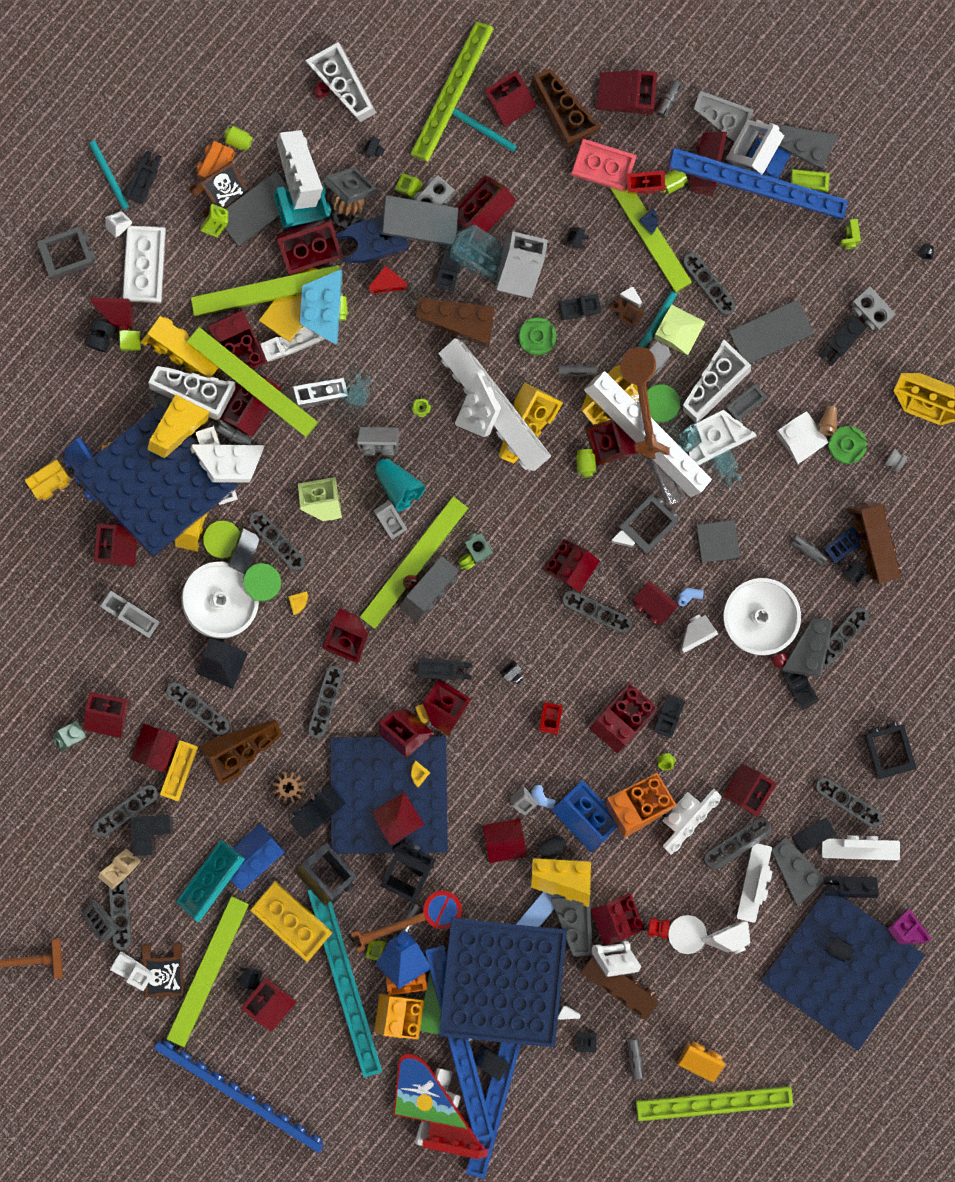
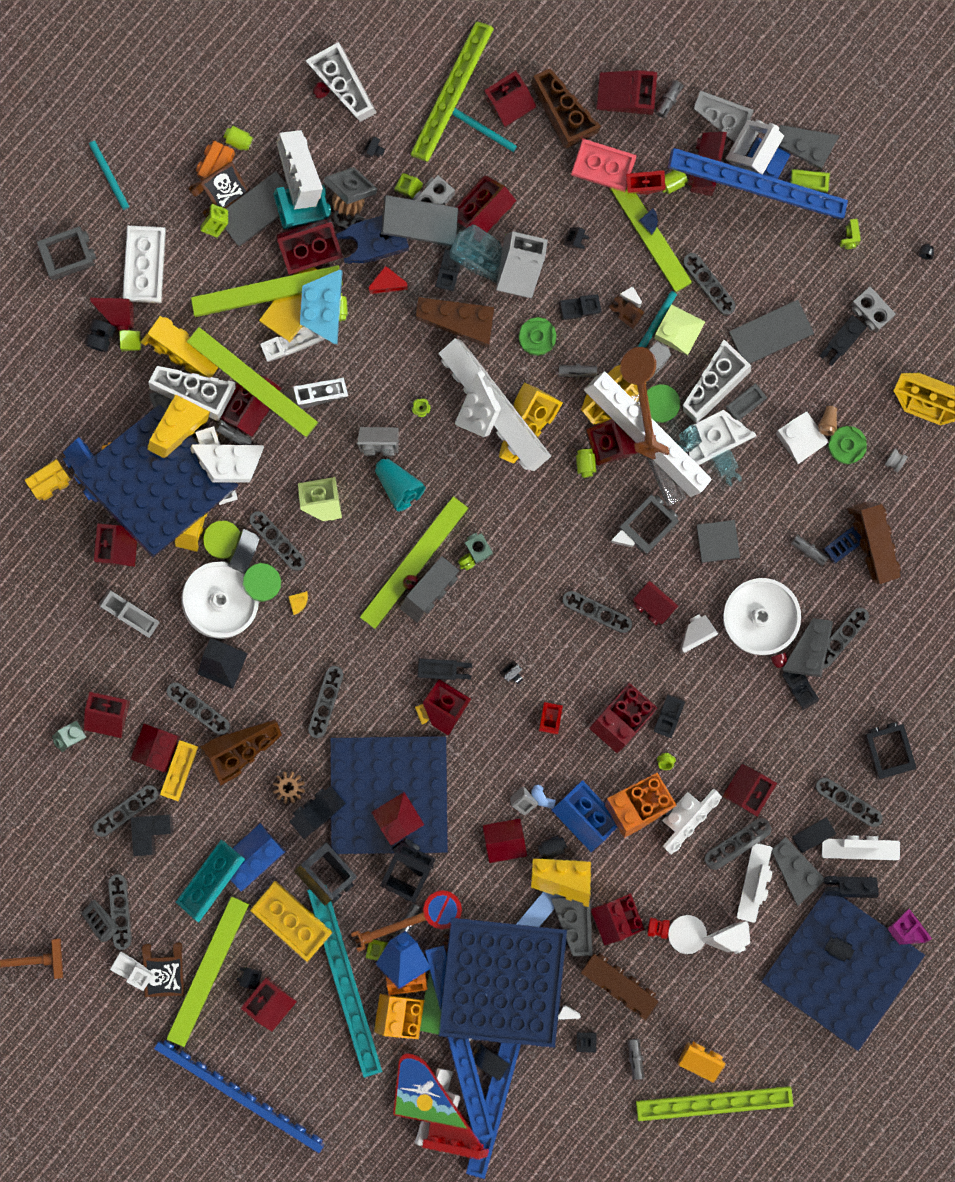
tan slope [98,848,141,889] -> none
white slope [105,211,132,238] -> none
black hinge [125,150,162,205] -> none
dark red slope [208,309,267,369] -> none
dark red slope [323,608,368,664] -> none
clear light blue plate [346,372,371,409] -> none
light grey slope [373,500,407,539] -> none
dark red slope [378,709,434,758] -> none
yellow tile [411,760,431,788] -> none
dark red slope [543,539,600,593] -> none
white plate [592,941,641,977] -> none
light blue arm [676,588,704,606] -> none
black tile [842,562,868,588] -> none

